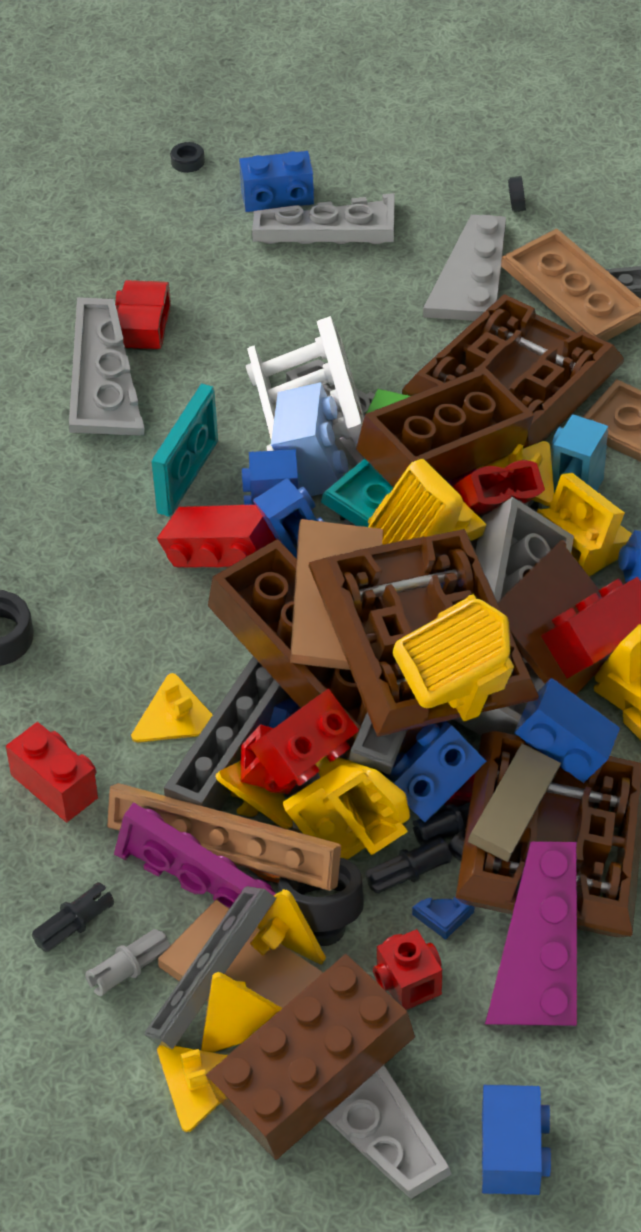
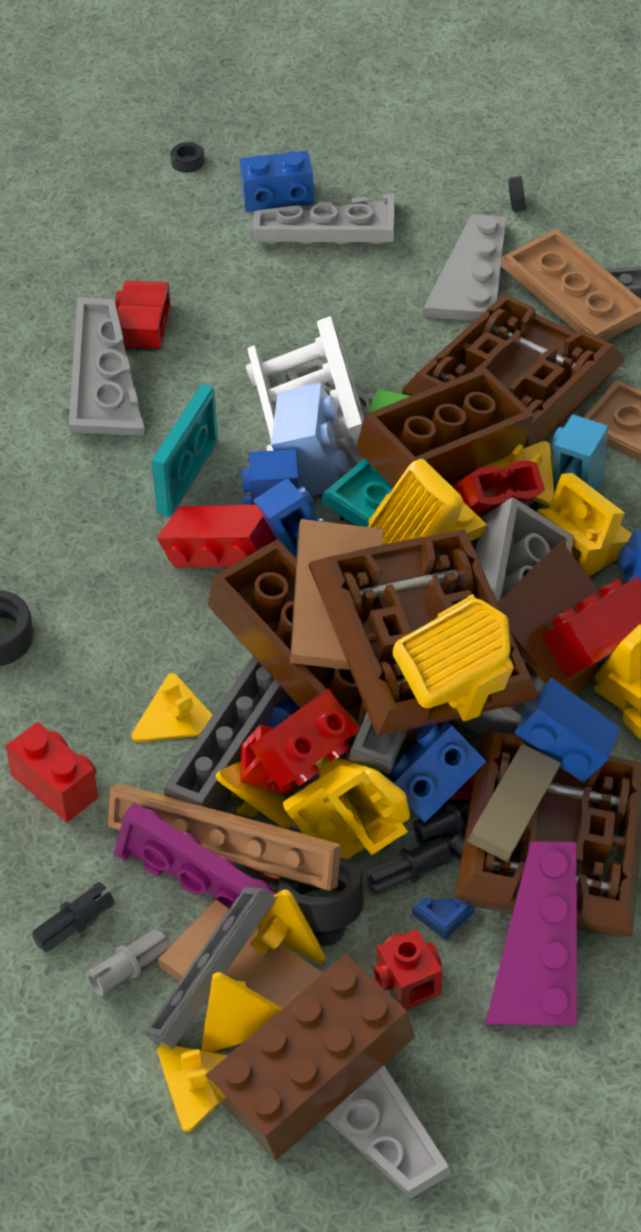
blue brick [482,1085,551,1195] -> none

